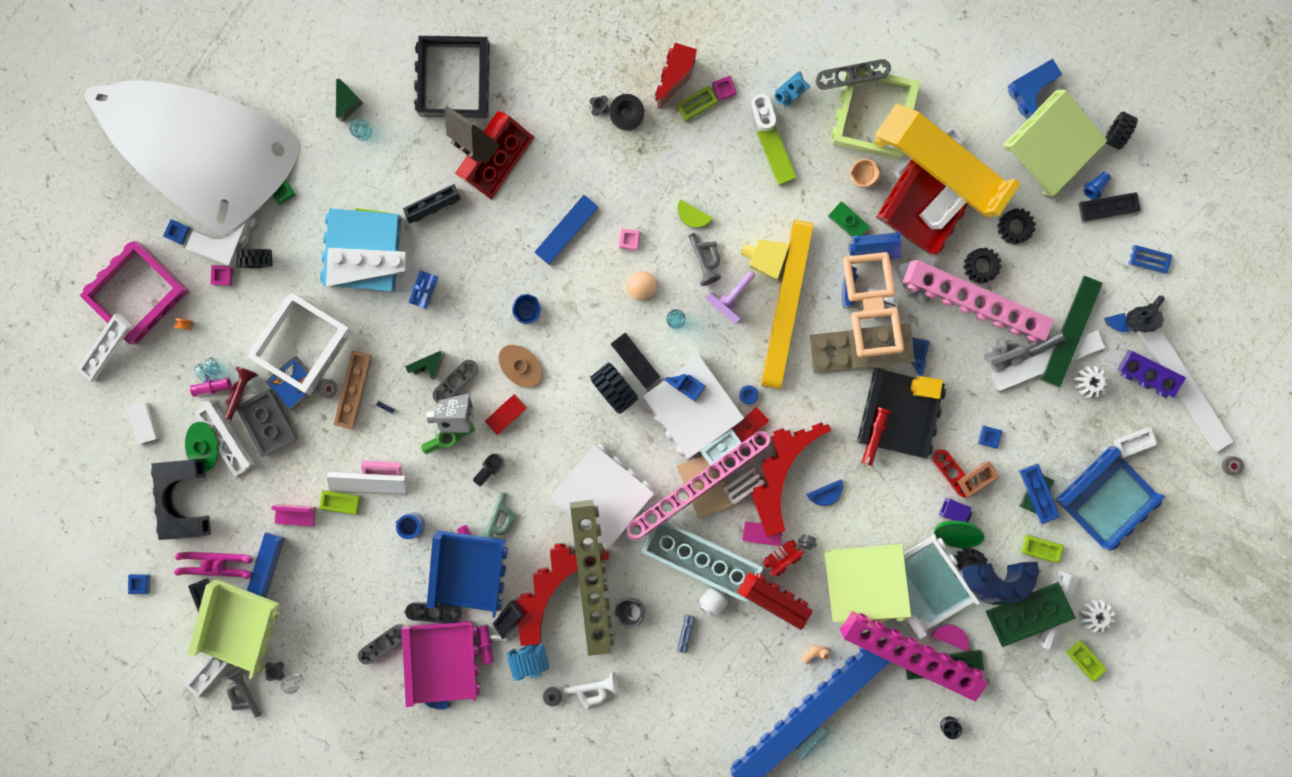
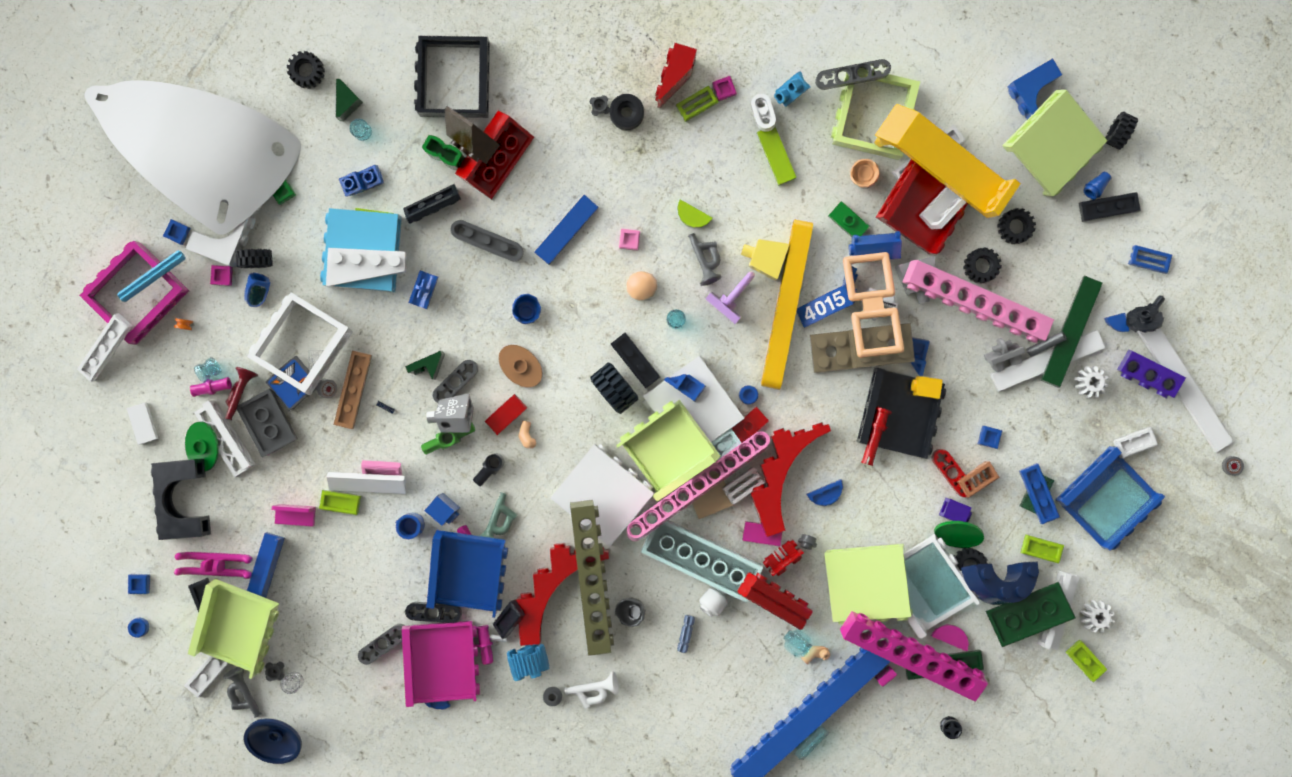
none -> medium azure axle [117,250,186,302]
none -> blue tile [128,617,149,638]
none -> dark blue dish [243,718,302,764]
none -> blue rock [244,272,270,307]
none -> black tyre [286,51,325,89]
none -> blue slope [339,165,384,197]
none -> green brick [422,135,465,170]
none -> blue brick [424,493,460,526]
none -> dark grey plate [451,220,524,262]
none -> light nougat arm [518,420,536,448]
none -> yellowish green panel [616,399,721,501]
none -> clear light blue head [783,629,813,658]
none -> blue sticker [796,285,853,328]
none -> dark pink tile [875,666,897,687]

